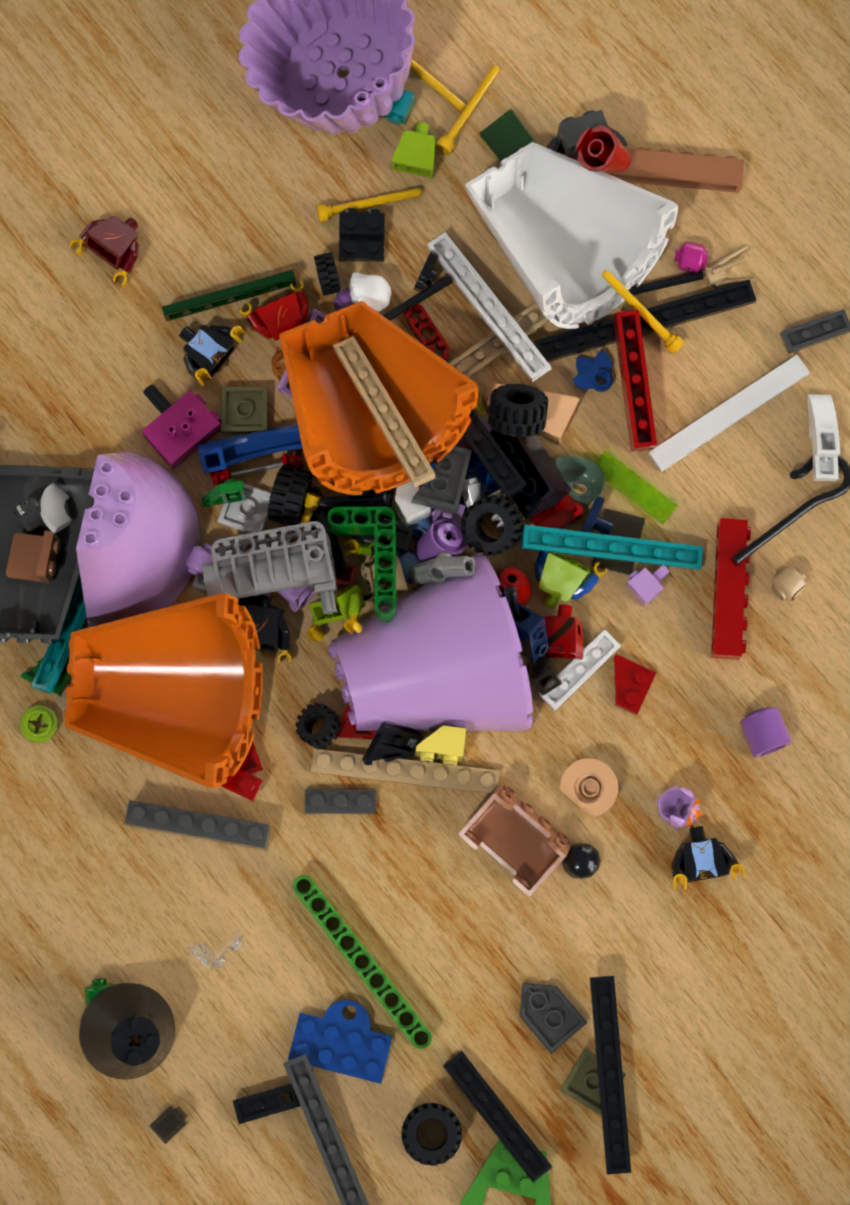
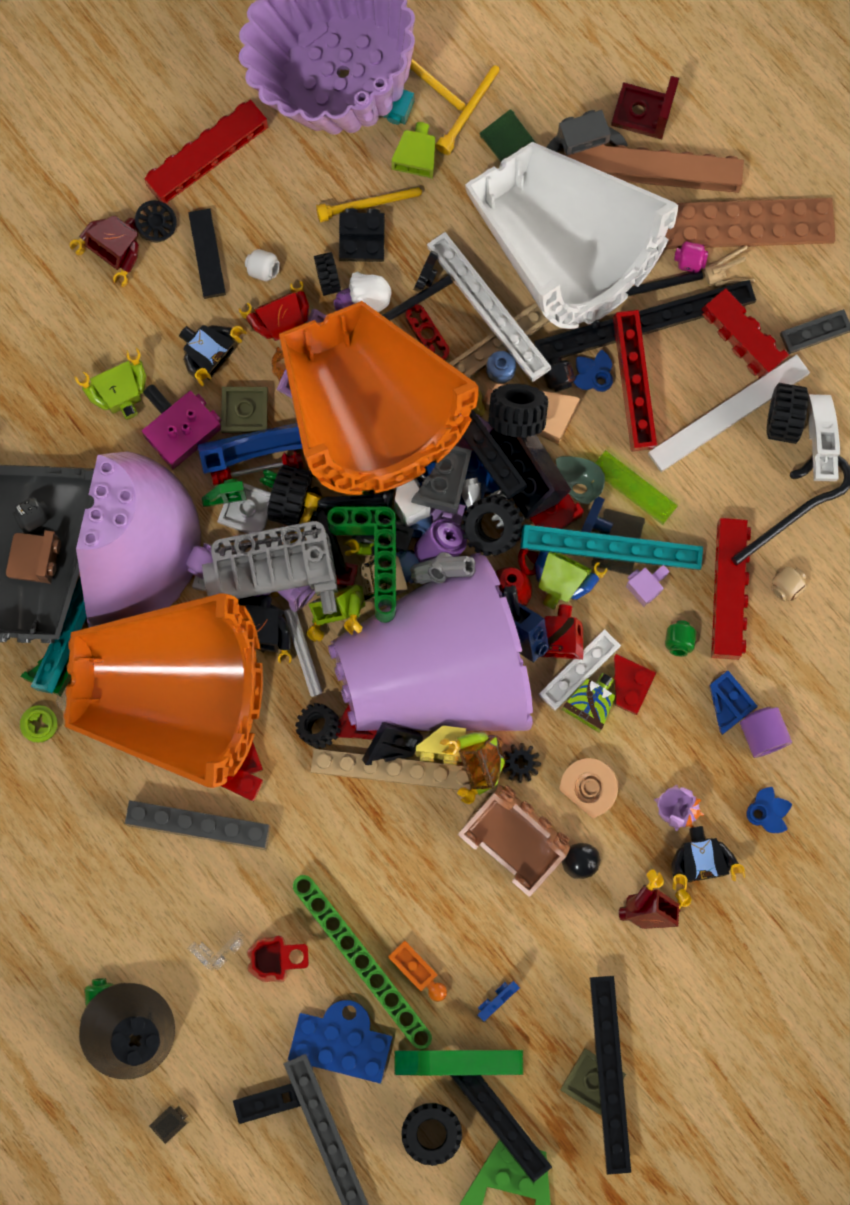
white tile [40,483,72,534] -> none
dark green tile [162,270,296,321] -> none
dark grey plate [305,790,376,814] -> none
tan plate [333,336,436,488] -> none
dark grey tile [520,983,587,1054] -> none
clear smoke brick [525,654,563,695] -> none
red cone [576,125,631,172] -> none
yellow piece [602,270,684,354] -> none
none -> lime torso [74,347,146,420]
none -> black wheel [134,200,177,243]
none -> red brick [144,99,268,204]
none -> black tile [188,209,226,299]
none -> white head [245,249,280,282]
none -> red piece [247,935,309,983]
none -> green bush [259,470,277,488]
none -> white axle [284,608,322,697]
none -> orange plate [388,941,447,1002]
none -> green beam [394,1050,524,1076]
none -> clear orange torso [440,732,505,804]
none -> blue wing [477,981,520,1022]
none -> medium blue head [486,351,516,383]
none -> black gear [502,743,541,783]
none -> red piece [518,549,538,576]
none -> black head [544,357,575,392]
none -> torso [562,673,615,733]
none -> dark red bracket [611,76,679,140]
none -> dark red torso [619,869,692,929]
none -> nougat plate [664,198,836,249]
none -> green head [665,620,697,657]
none -> red wedge [702,288,789,378]
none -> blue wing [709,671,758,735]
none -> blue plate [746,787,792,833]
none -> black tyre [766,383,808,444]

